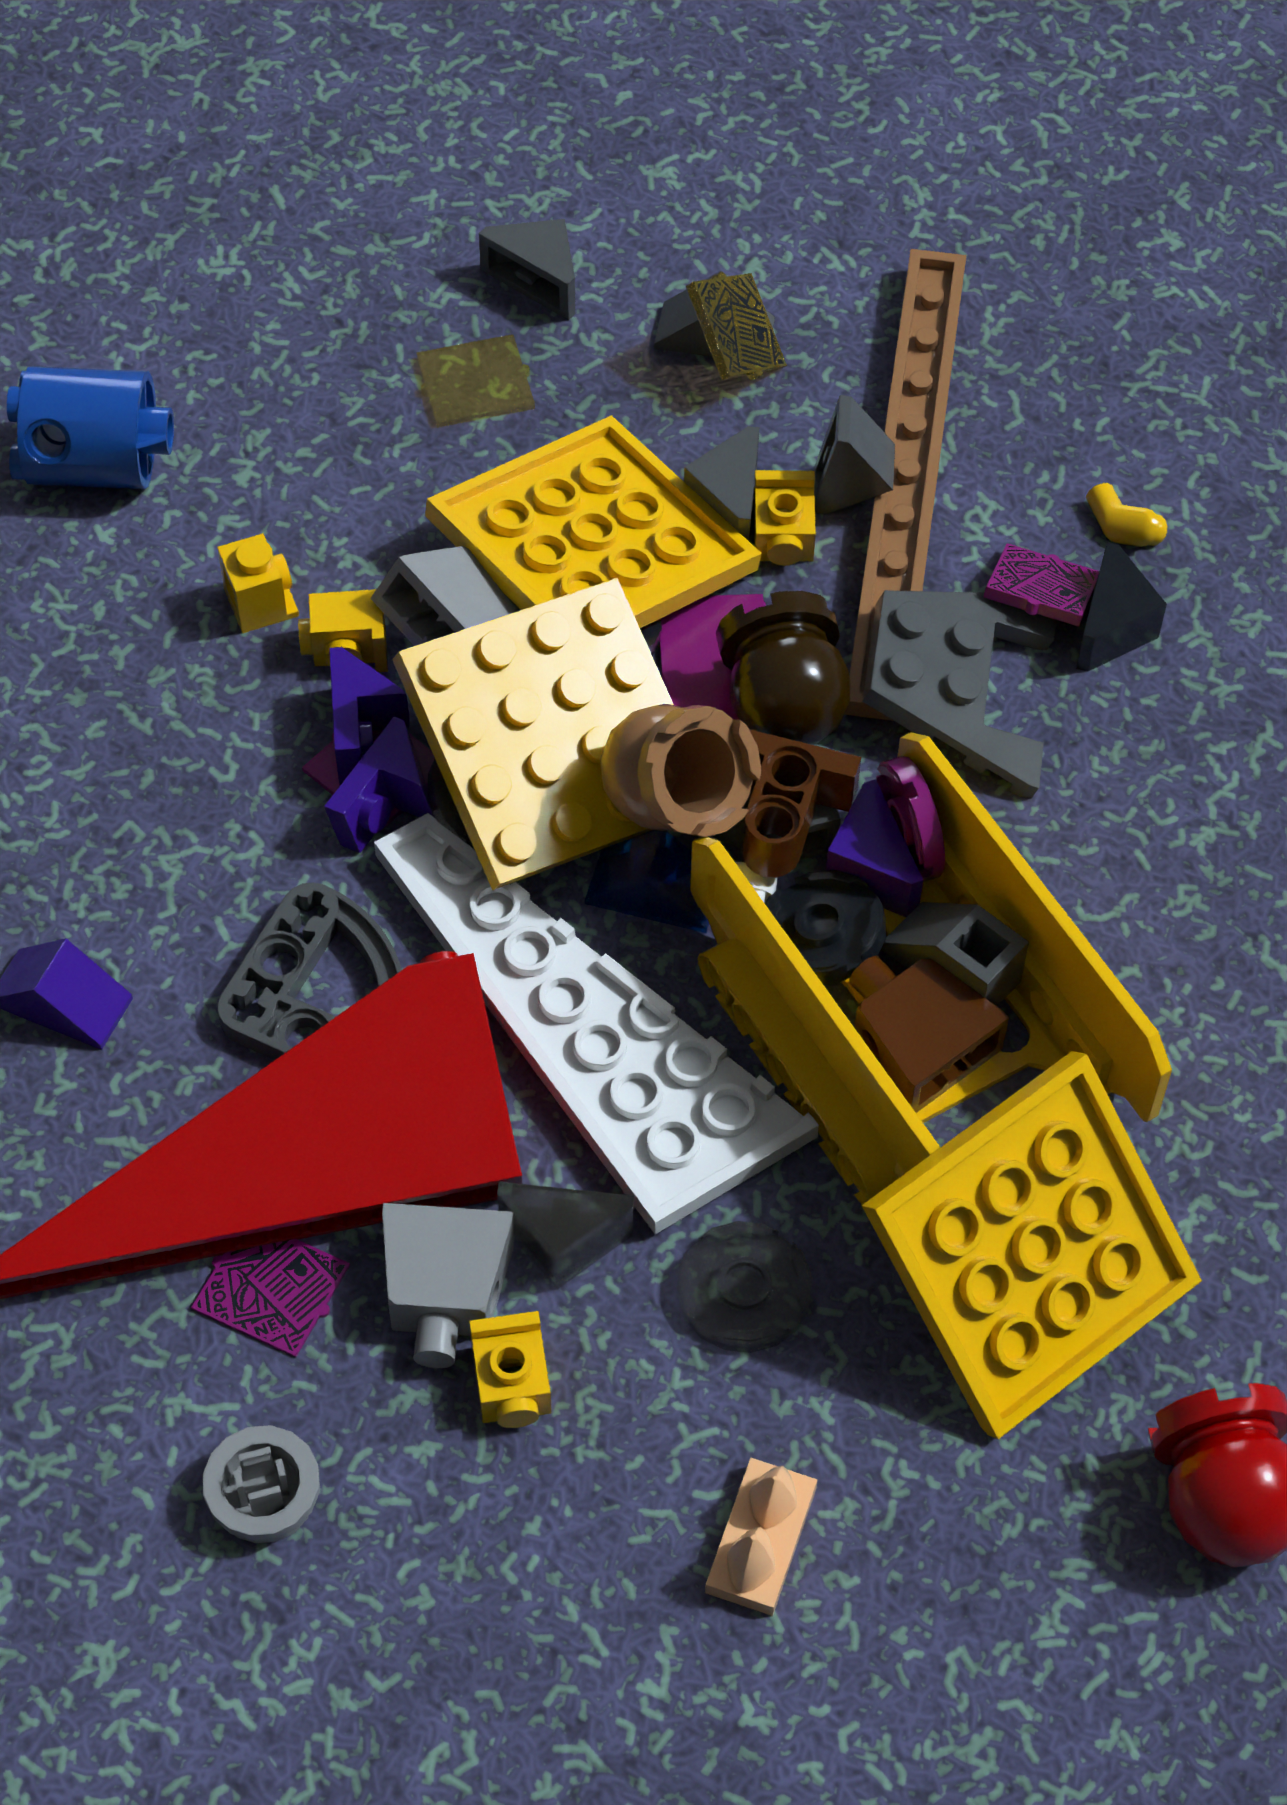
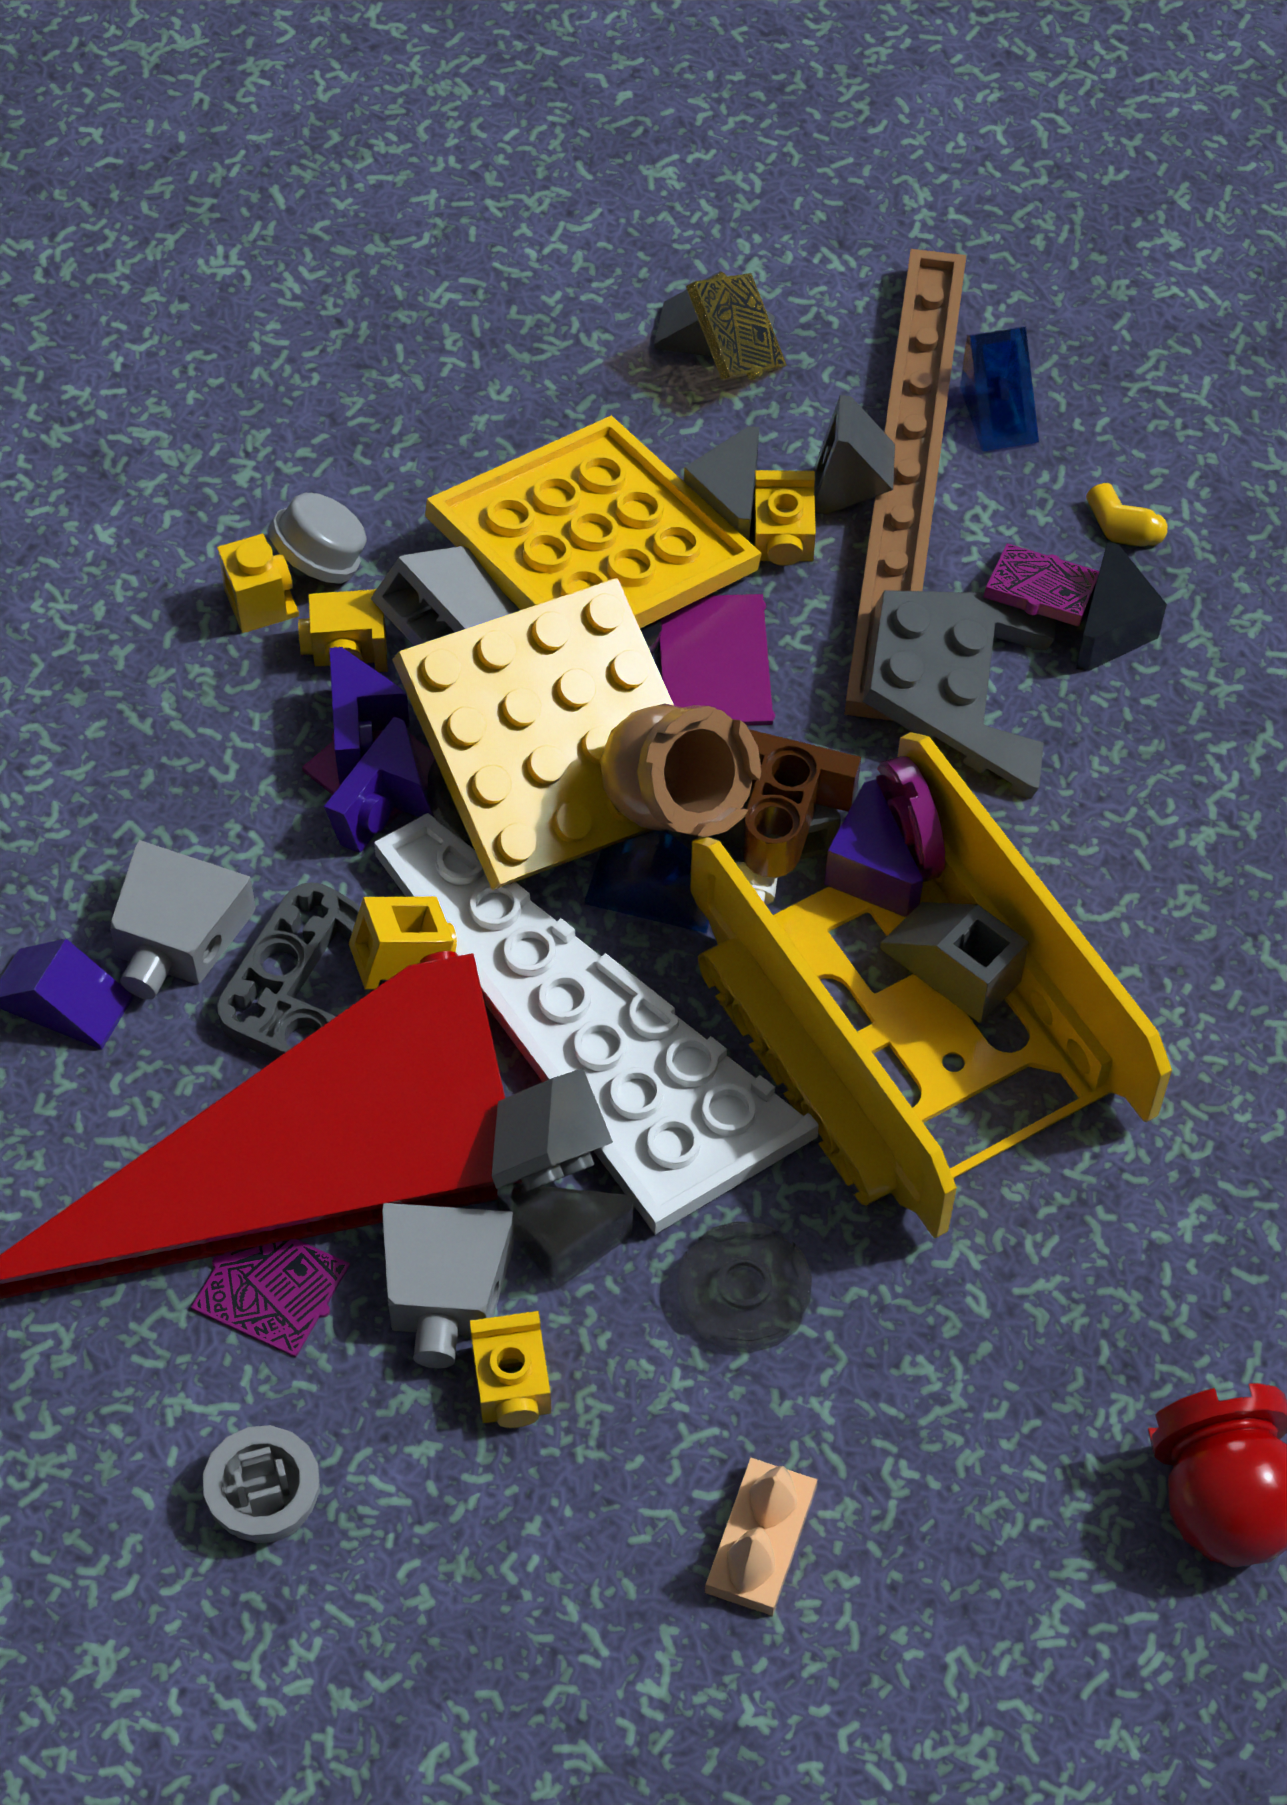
blue cylinder [7,366,174,489] -> none
clear yellow piece [416,334,535,428] -> none
dark grey slope [479,219,576,321] -> none
dark brown tile [715,591,851,745] -> none
black tile [765,870,886,985] -> none
reddish brown torso [849,956,1009,1113] -> none
yellow plate [861,1051,1202,1439] -> none
none -> light grey torso [110,840,256,1000]
none -> light grey piece [268,492,367,583]
none -> yellow brick [349,896,457,989]
none -> dark grey slope [491,1068,613,1192]
none -> clear blue slope [960,326,1039,451]

